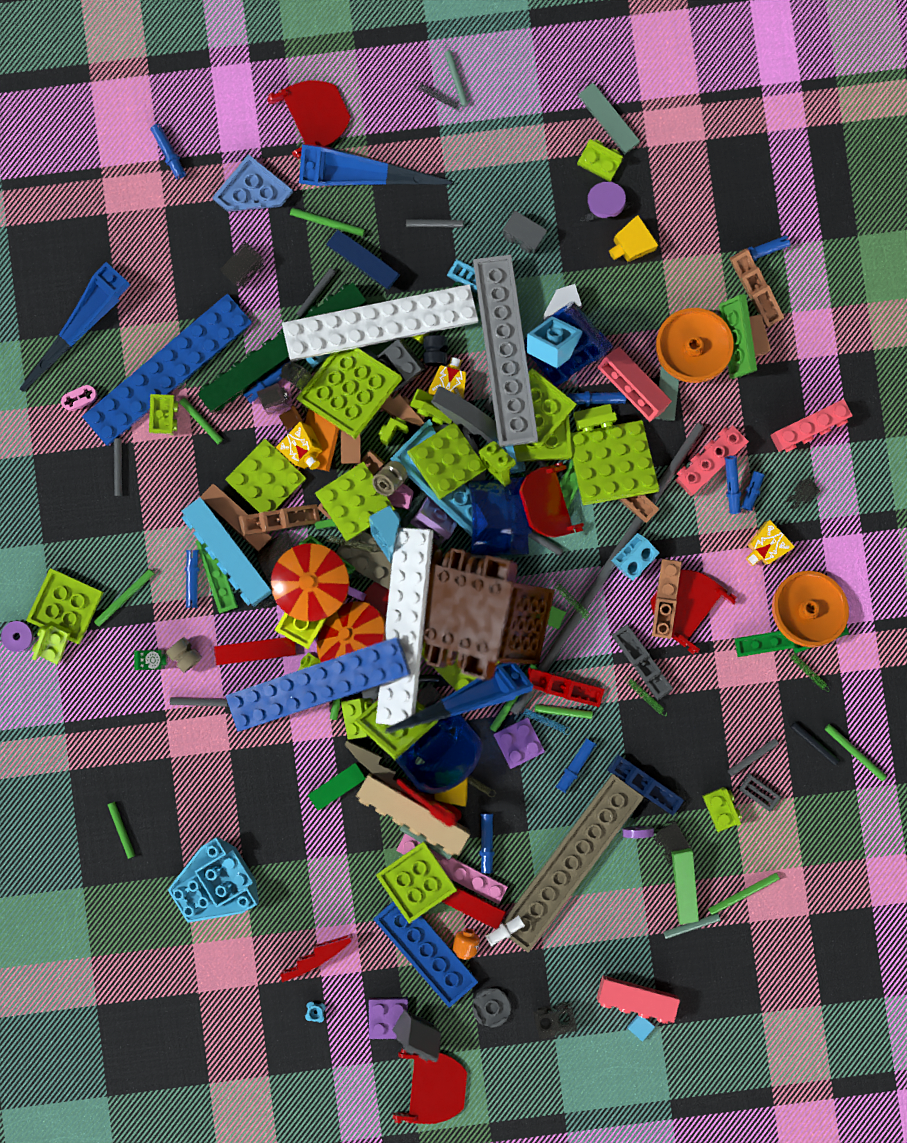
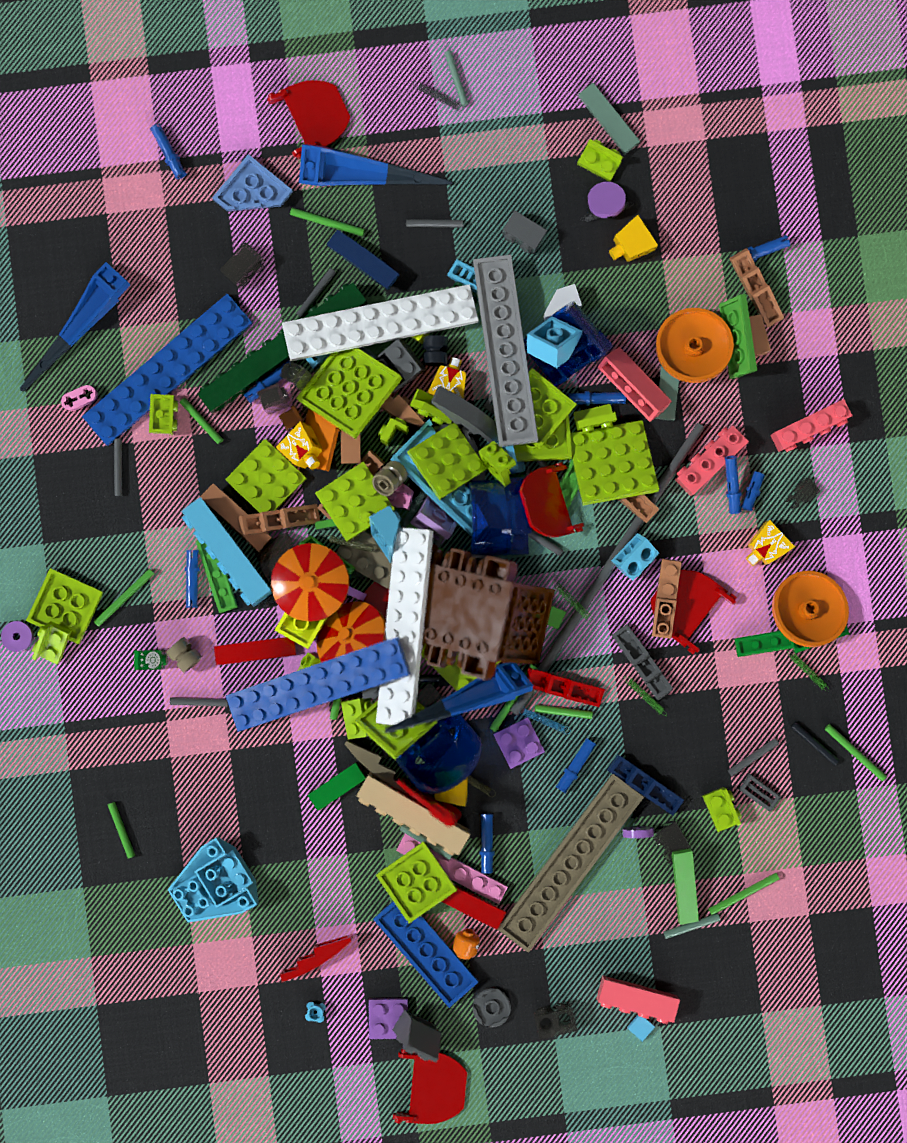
white pin [486,915,525,946] -> none

